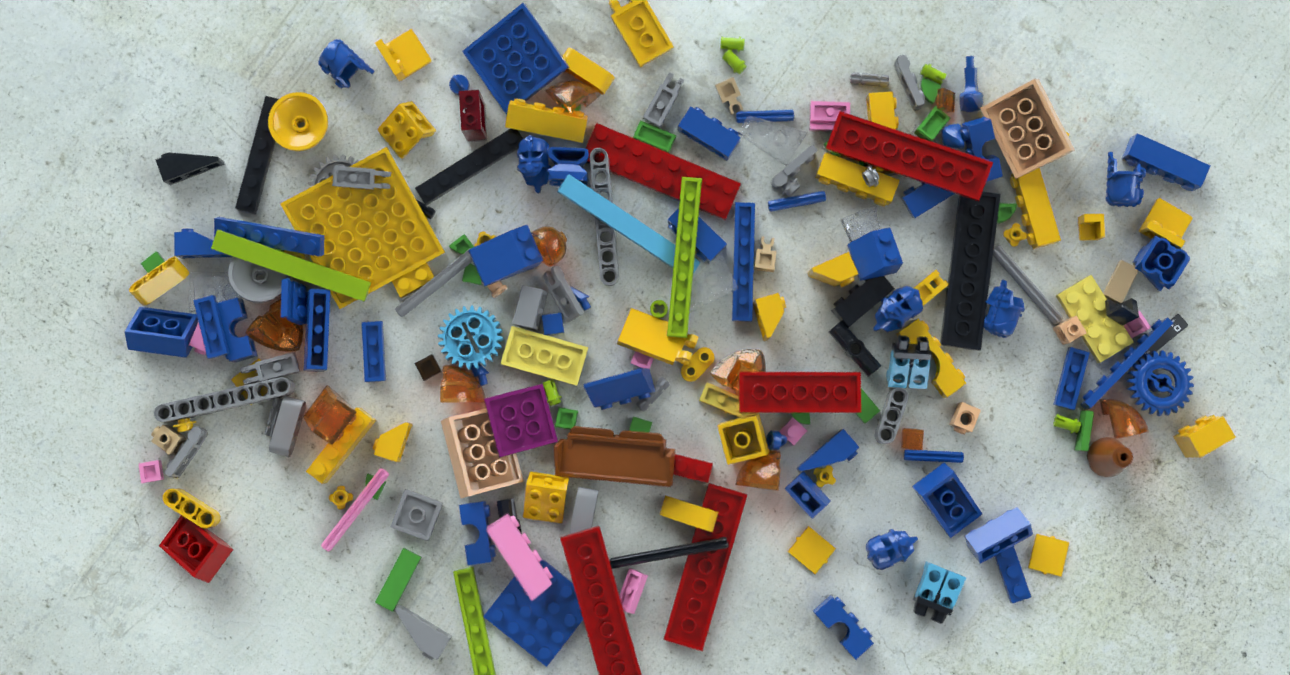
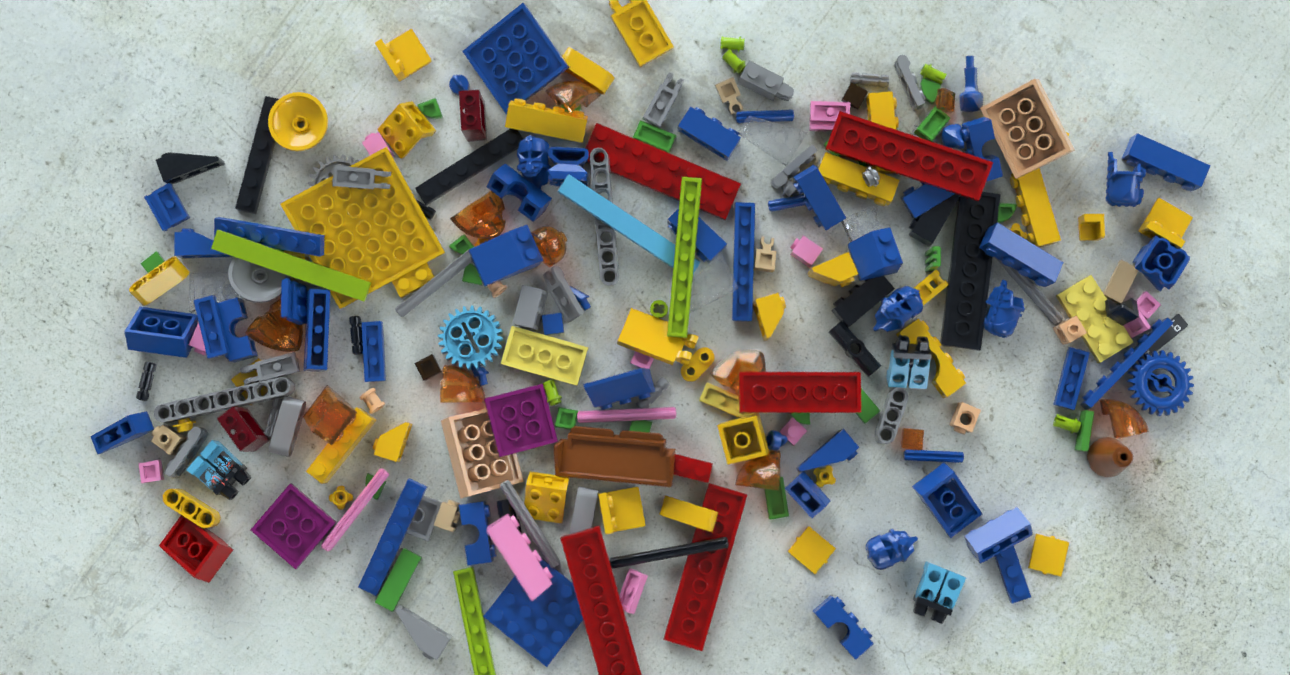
blue helmet [318,39,375,89] -> none
yellow brick [1173,415,1236,458] -> none
none -> blue slope [90,411,154,455]
none -> black axle [136,362,157,401]
none -> blue plate [144,183,190,232]
none -> hips [186,440,251,500]
none -> dark red window [217,406,270,452]
none -> magenta plate [250,483,337,569]
none -> black axle [349,316,363,355]
none -> blue plate [358,478,427,596]
none -> light nougat bush [359,388,386,414]
none -> bright pink brick [362,132,395,157]
none -> bright green tile [417,98,443,119]
none -> tan brick [434,500,460,532]
none -> clear orange brick [450,190,506,239]
none -> blue arch [486,163,552,222]
none -> light grey axle [500,480,560,568]
none -> bright pink axle [577,407,676,423]
none -> yellow bracket [598,487,645,534]
none -> light grey hinge [739,60,794,101]
none -> bright green tile [763,477,789,520]
none -> bright pink brick [790,236,823,268]
none -> blue brick [793,165,846,230]
none -> dark brown tile [841,82,868,110]
none -> black slope [909,194,961,246]
none -> bright green tile [925,246,941,272]
none -> brick [979,222,1064,287]
none -> bright pink plate [1136,291,1161,320]

